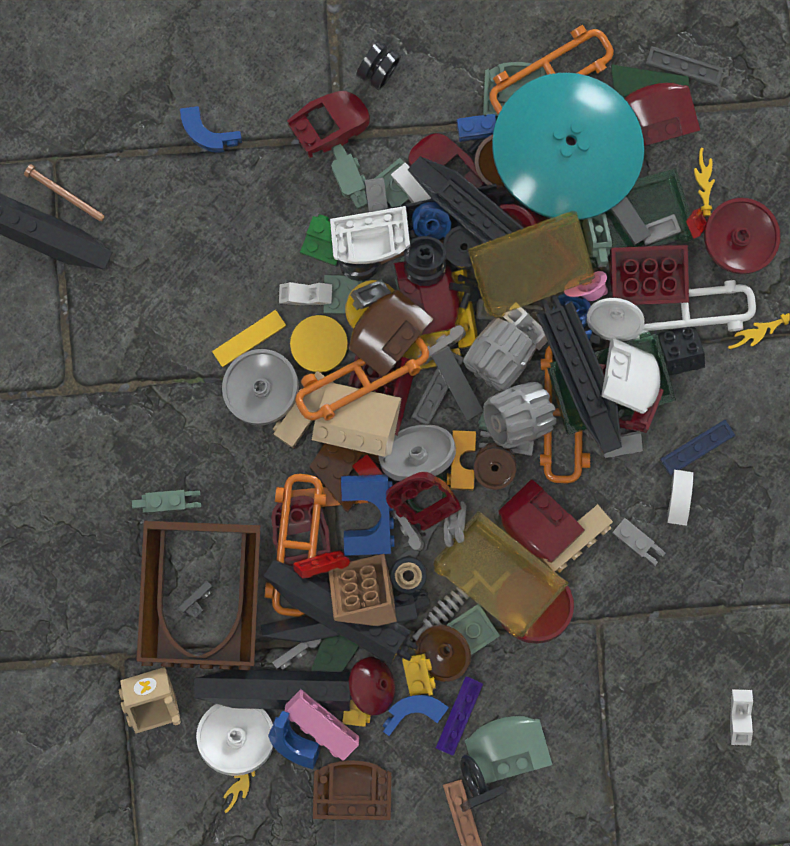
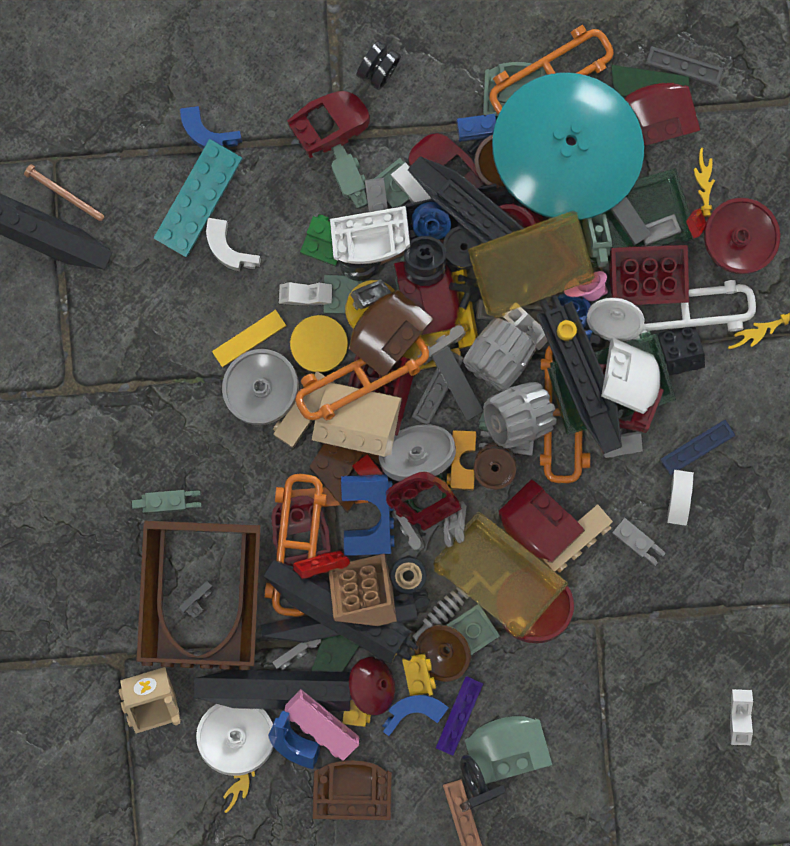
none -> teal plate [154,139,243,257]
none -> white arch [206,218,261,271]
none -> yellow tile [557,320,577,341]

